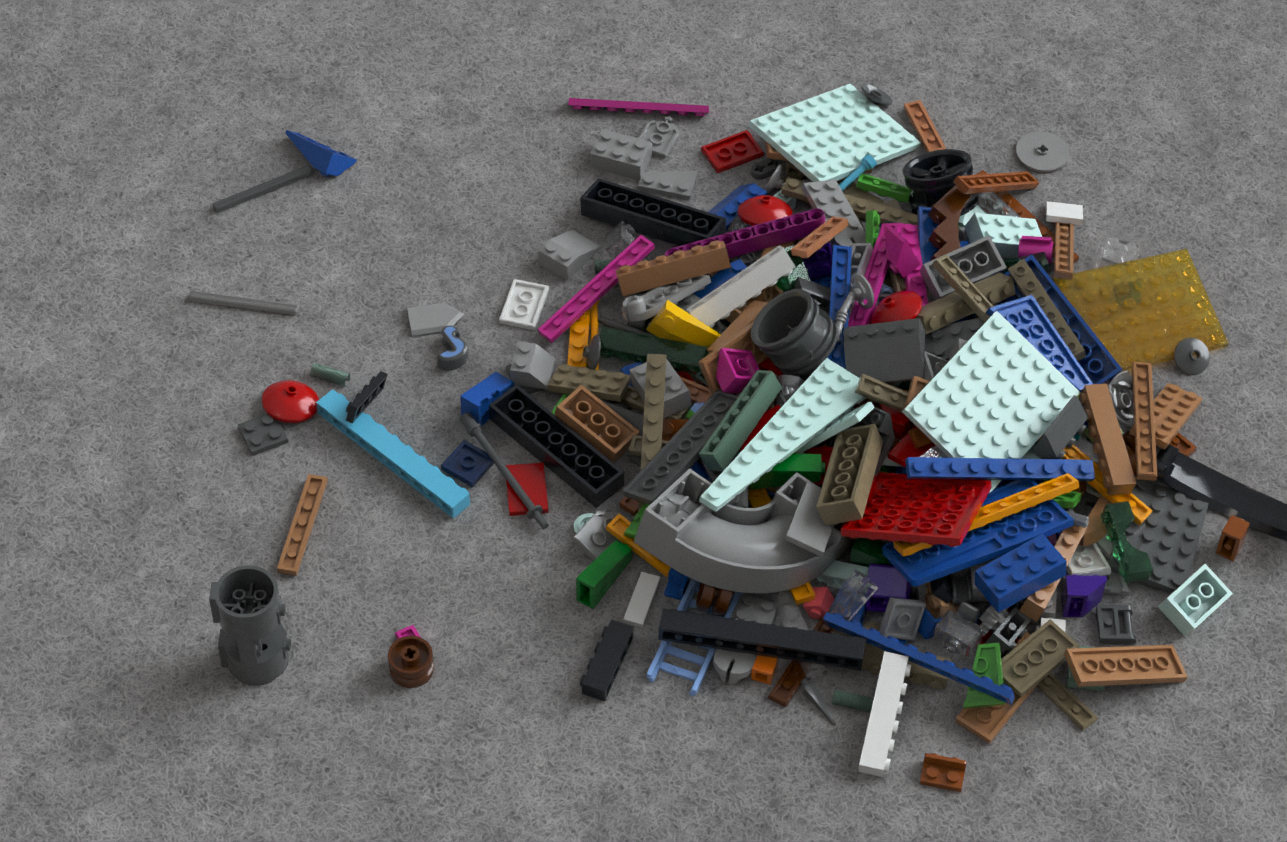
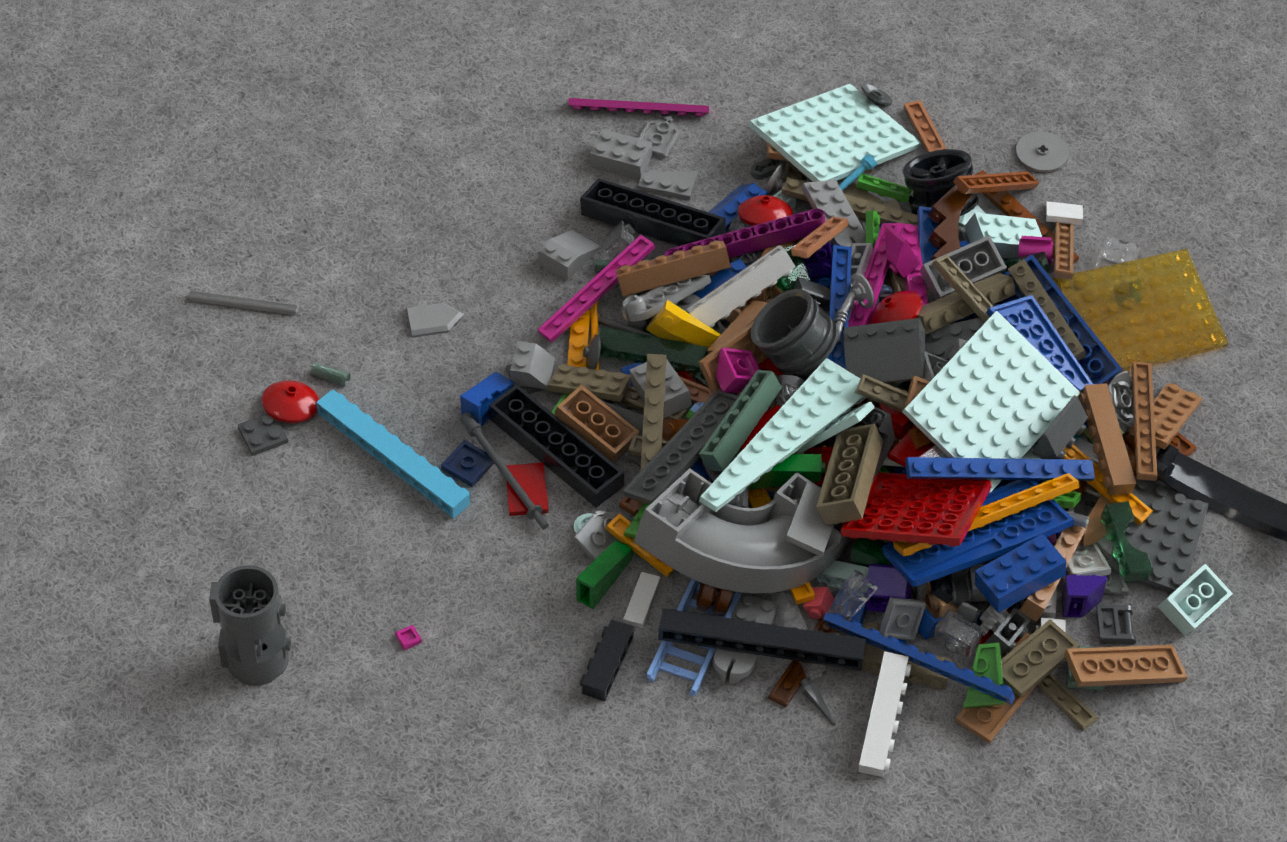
dark grey axle [212,165,312,213] -> none
medium nougat plate [277,474,328,576] -> none
blue wedge [285,130,357,177] -> none
black plate [346,371,388,424] -> none
reddish brown wheel [388,636,434,688] -> none
dark grey animal [437,325,468,371] -> none
white tile [499,279,549,330] -> none
blue panel [664,567,690,600] -> none
red tile [701,130,764,174] -> none
orange brick [751,655,779,685] -> none
sand green piece [832,689,874,713] -> none
dark orange bracket [920,753,966,792] -> none
clear plate [978,192,1019,217] -> none
dark grey dish [1174,338,1210,375] -> none
dark orange brick [1216,515,1250,562] -> none

